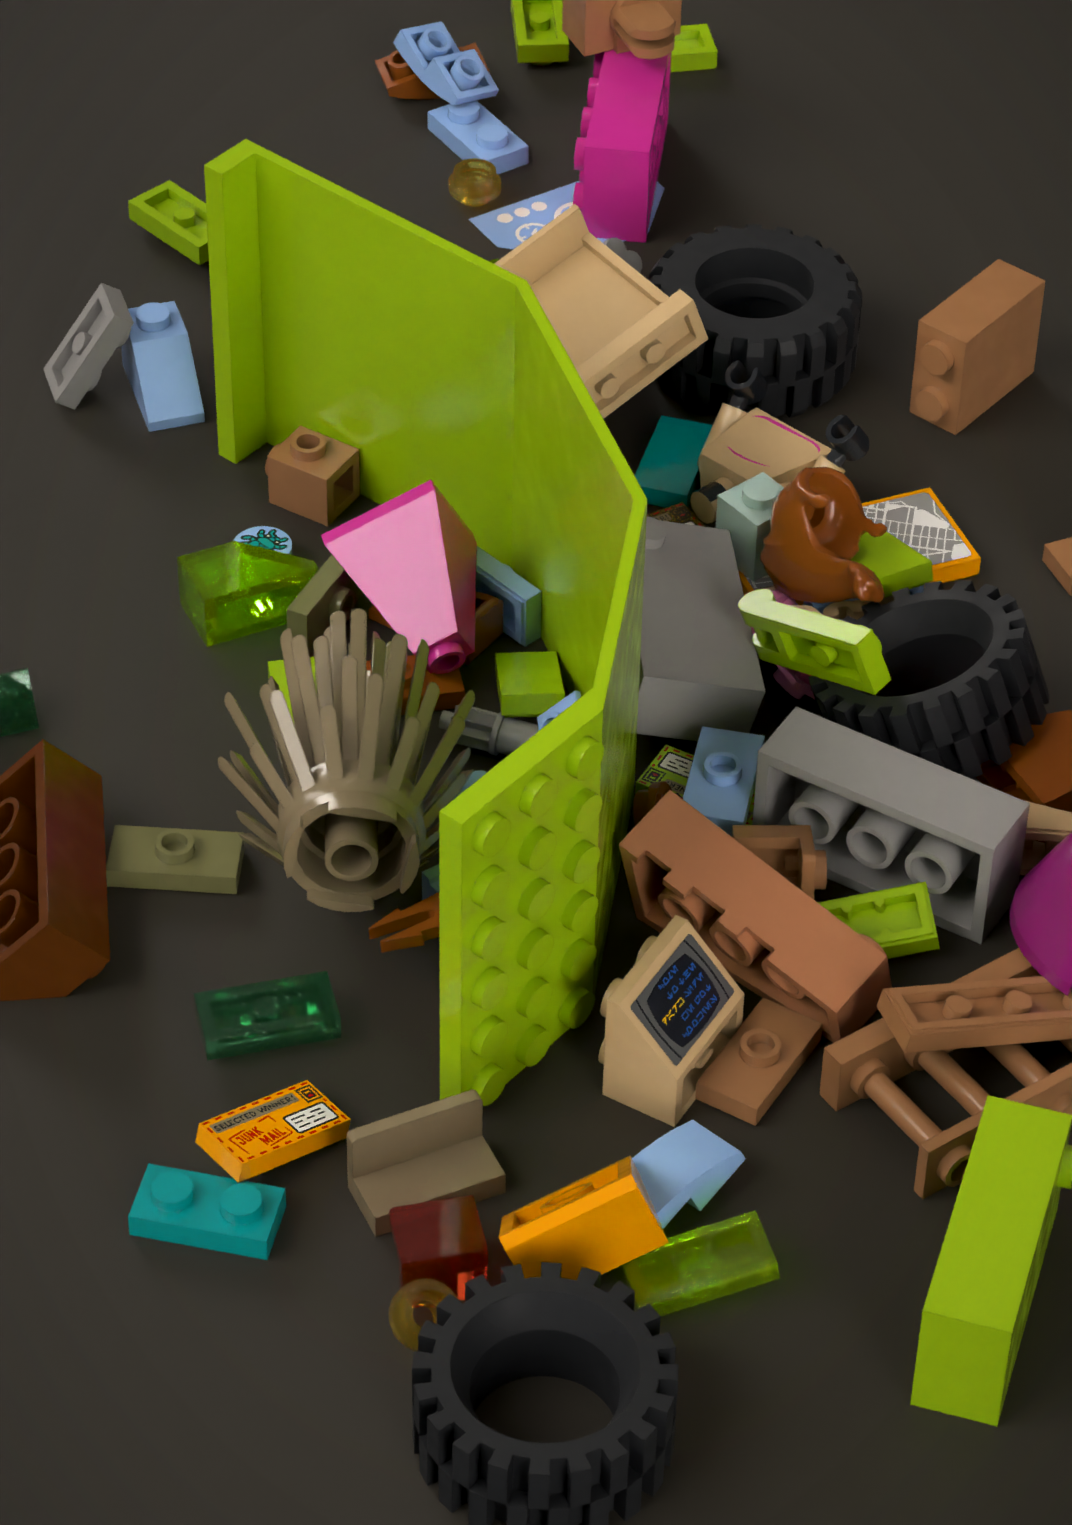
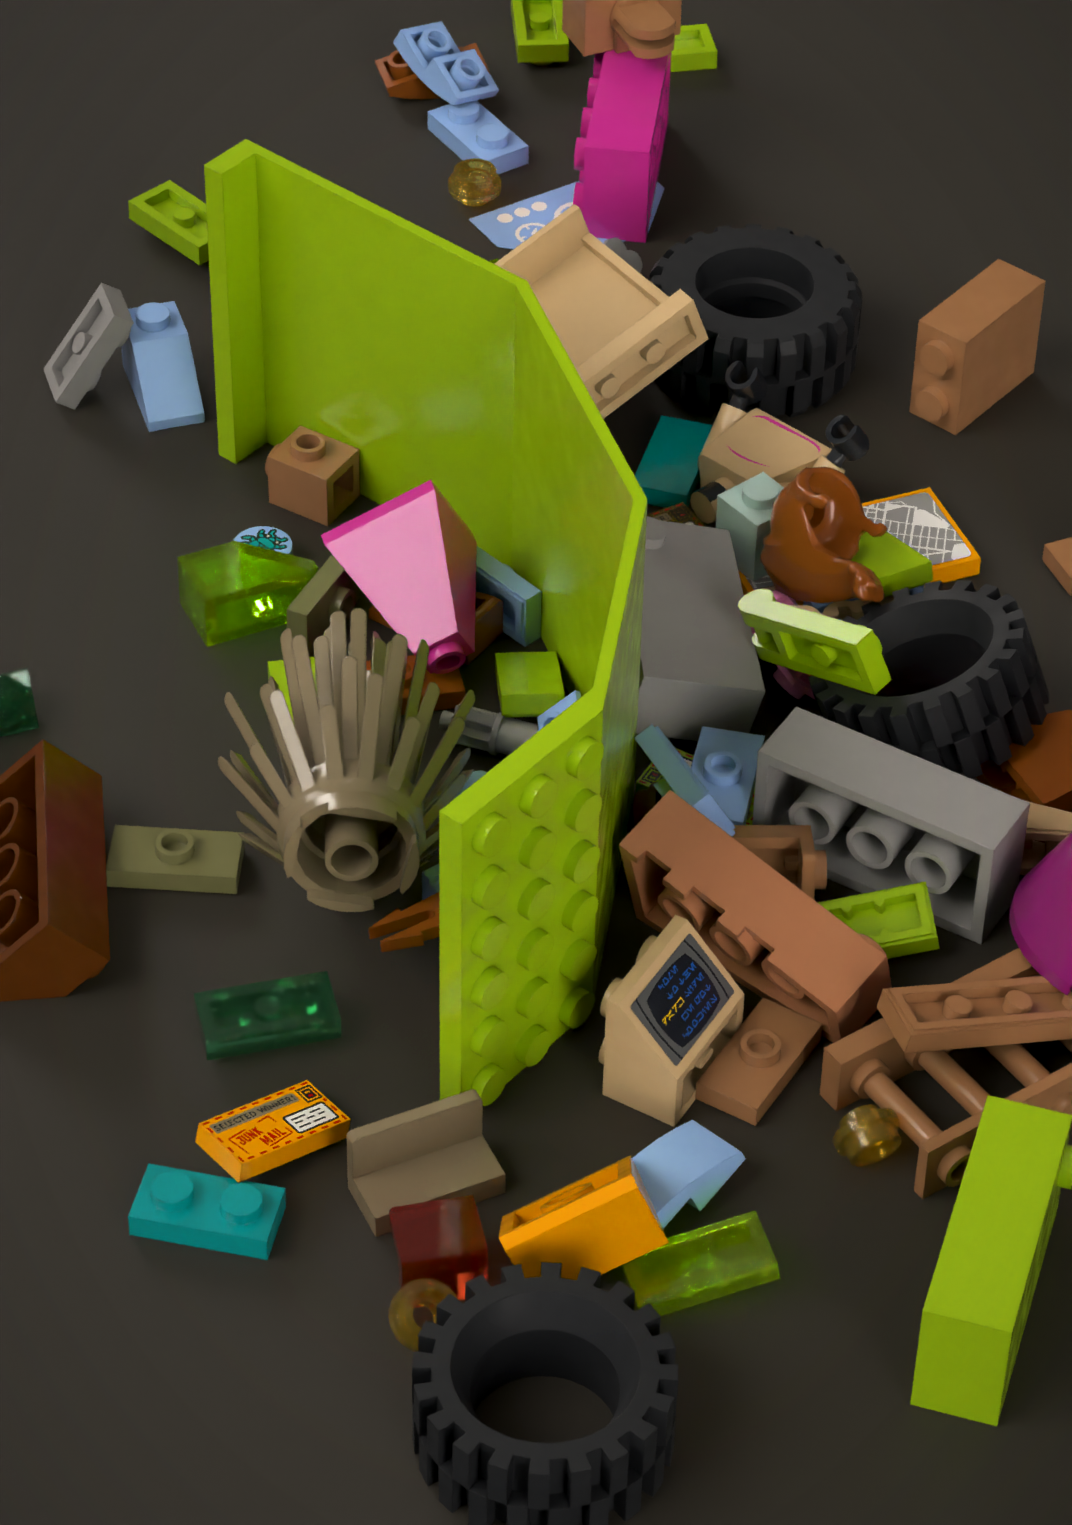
none -> light blue plate [635,724,736,837]
none -> clear yellow plate [832,1104,902,1167]

